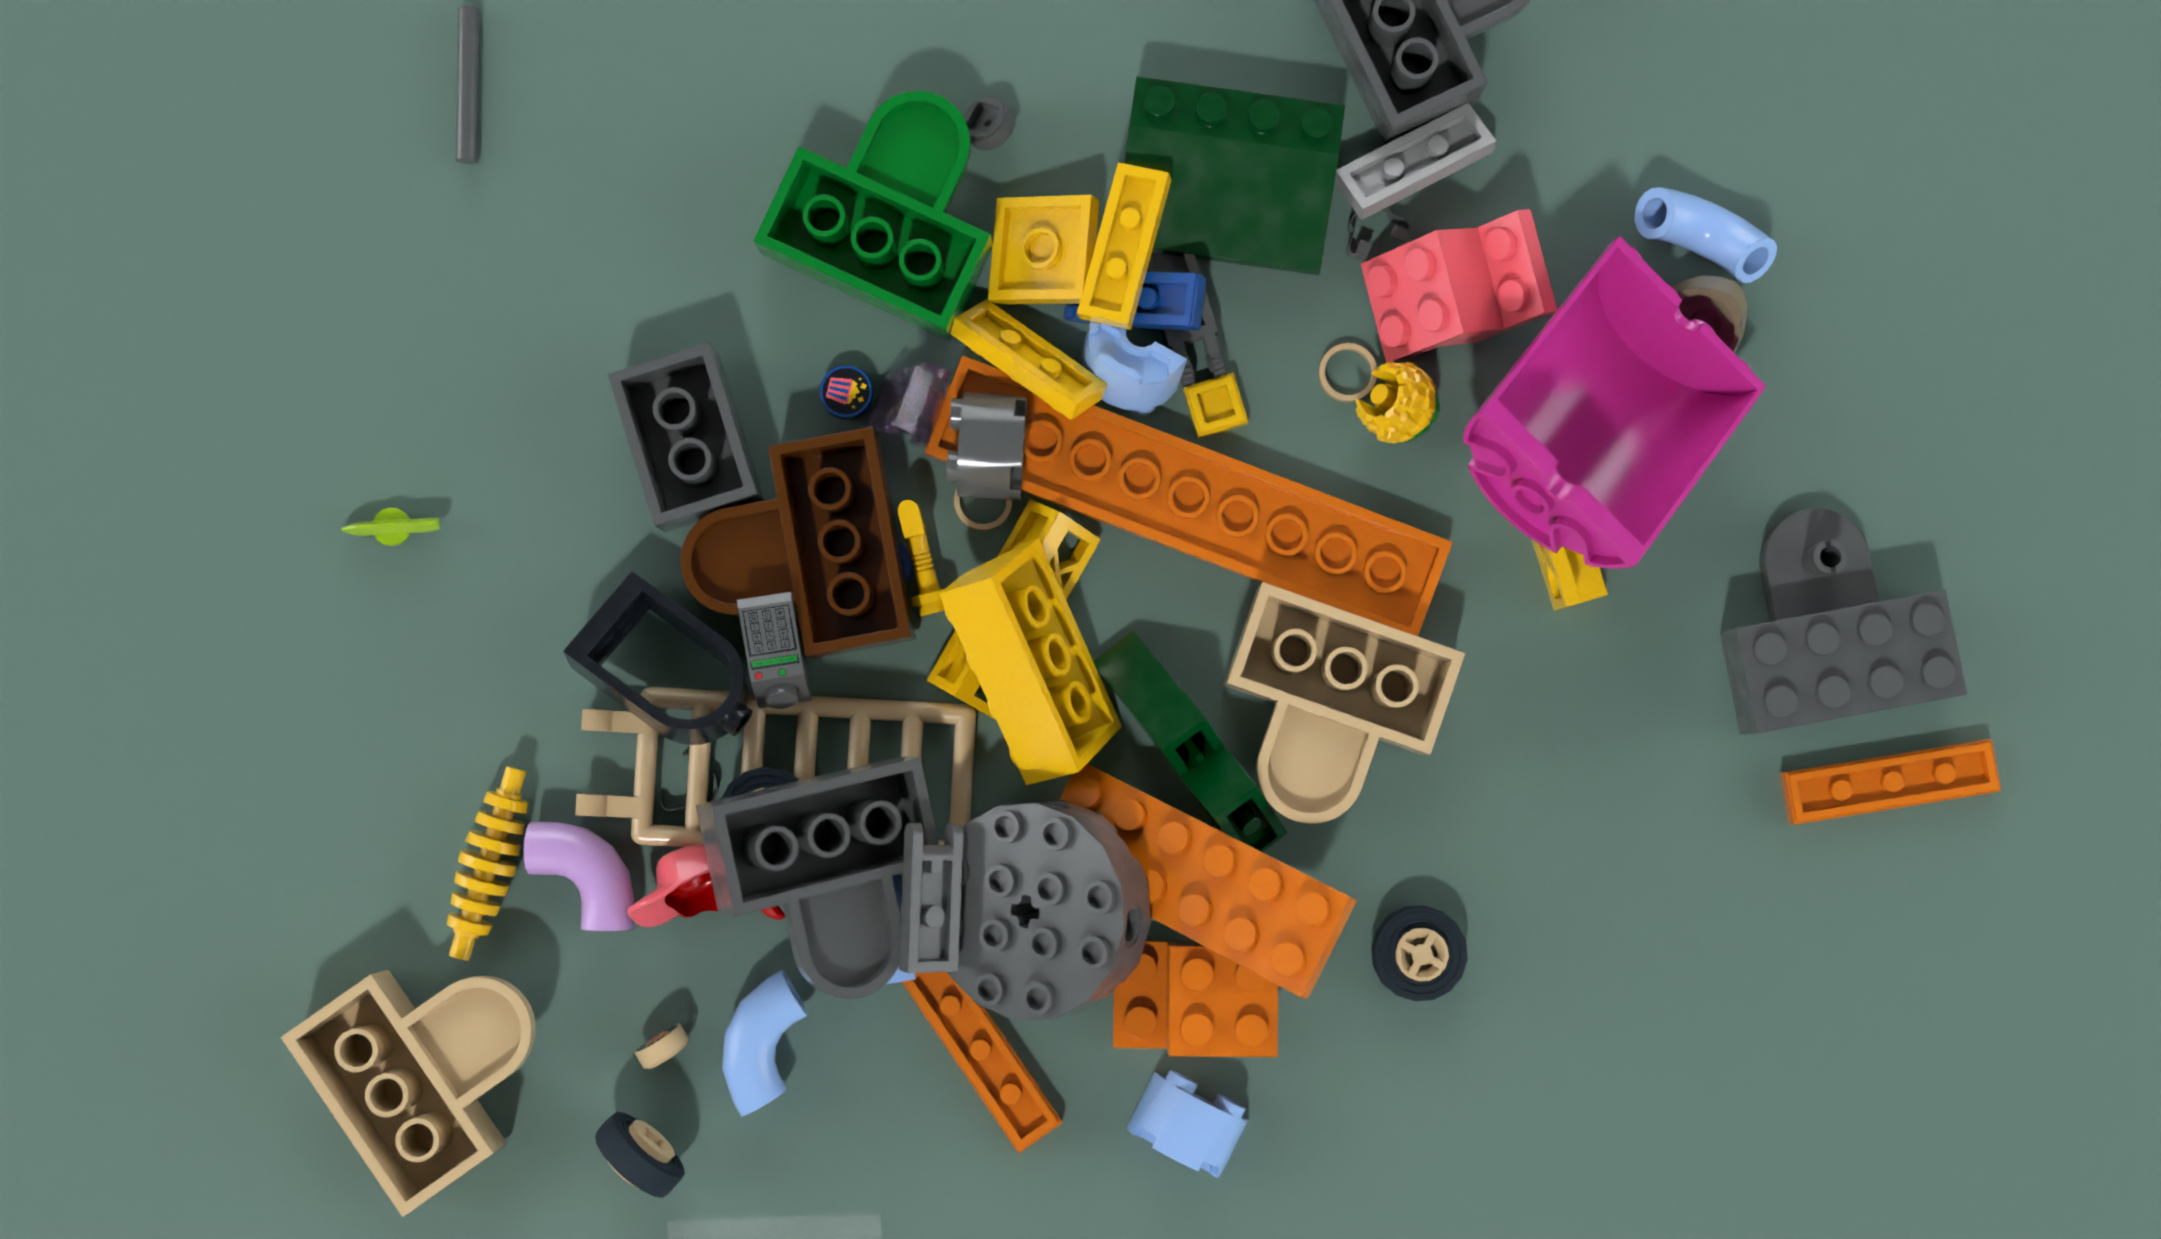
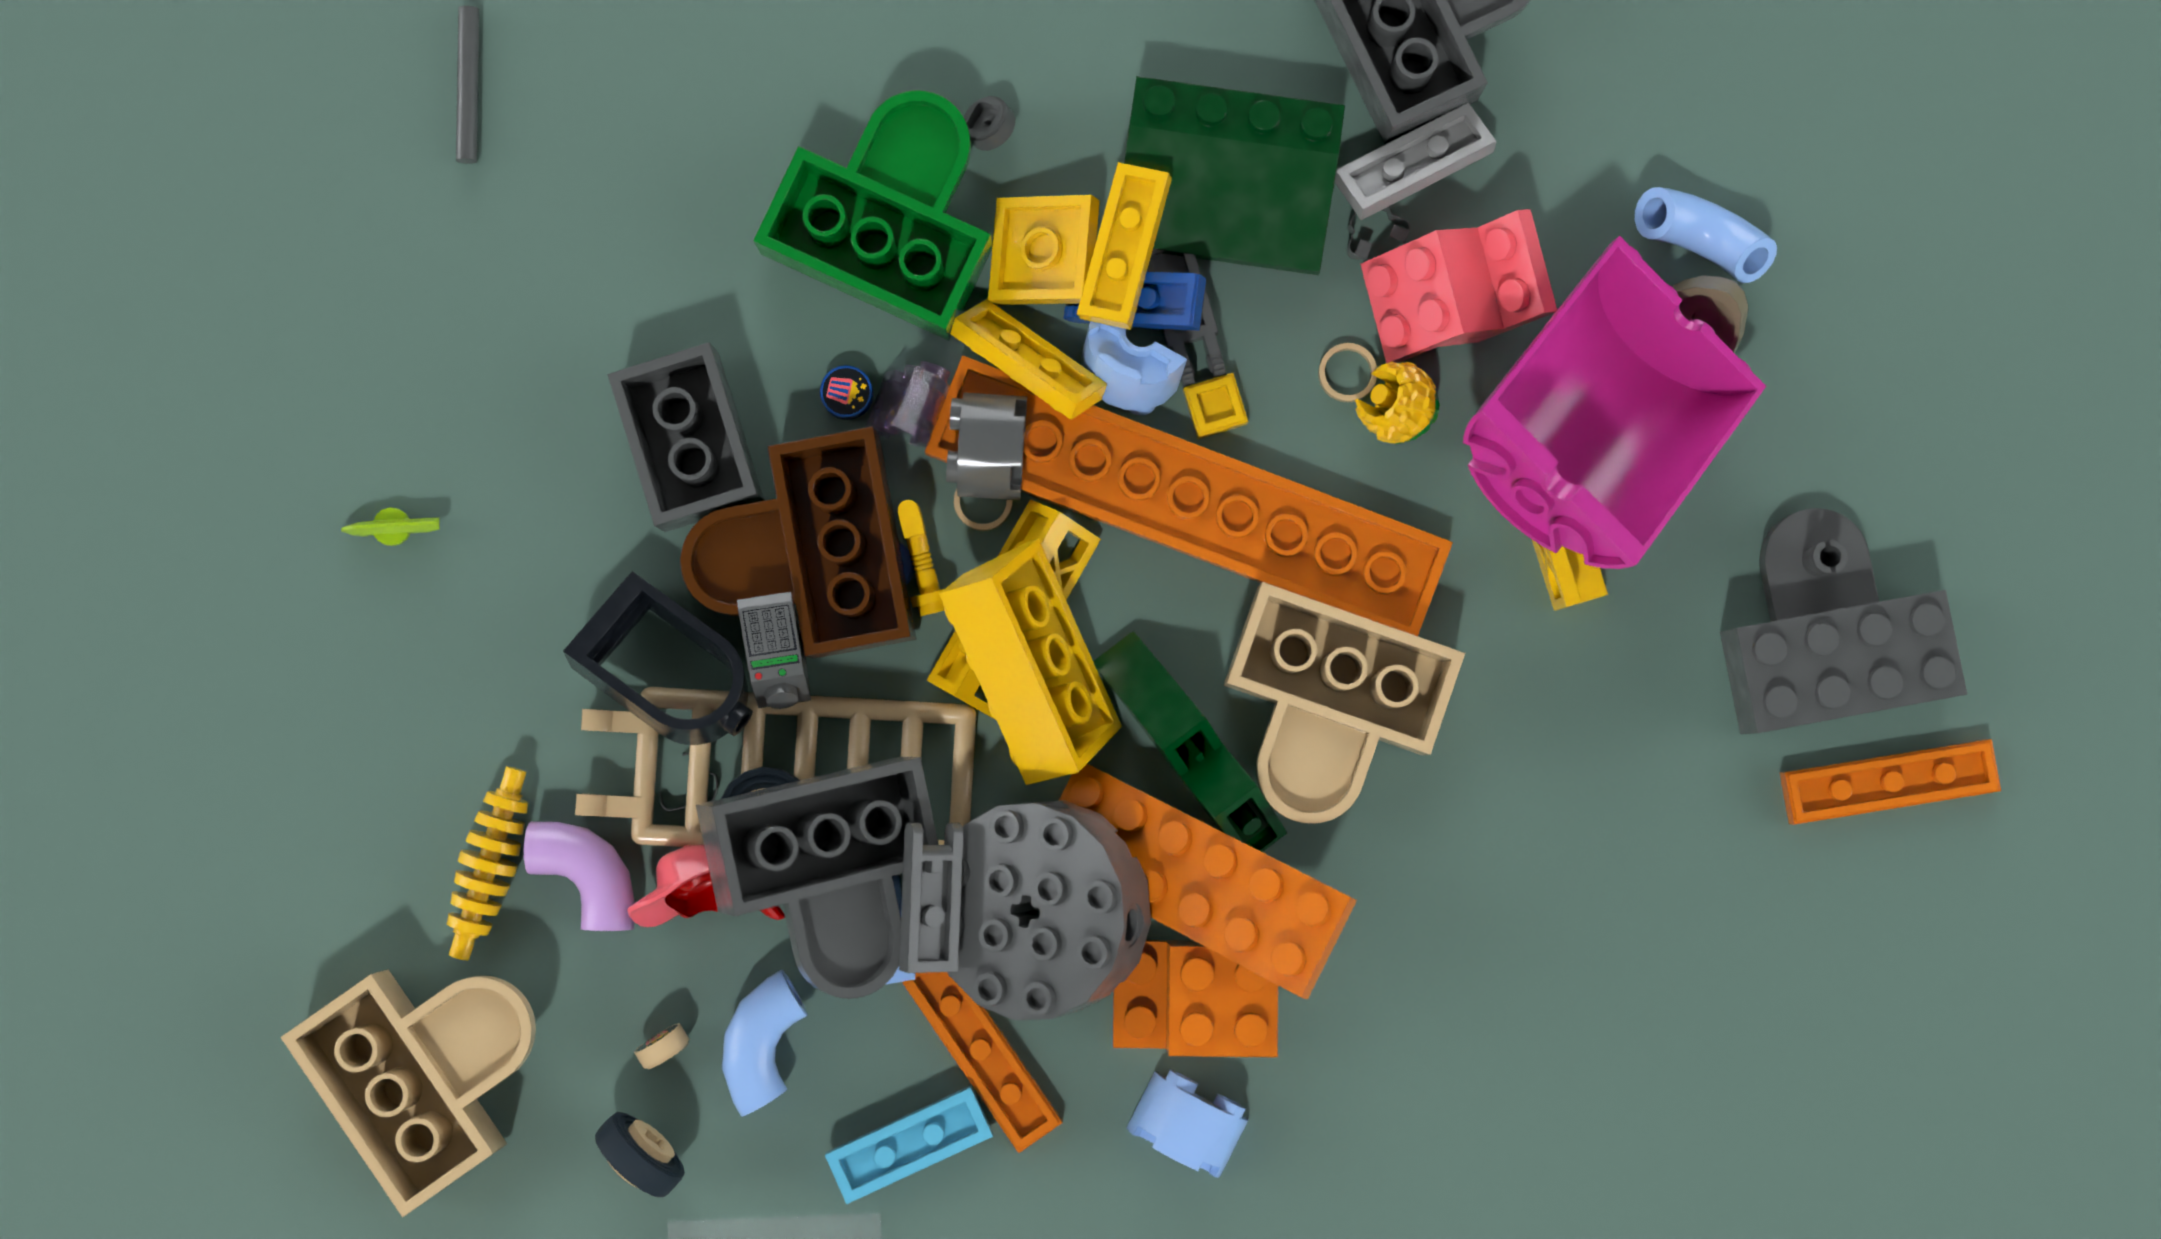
black wheel [1371,905,1468,1002] -> none
none -> medium azure plate [825,1085,994,1204]

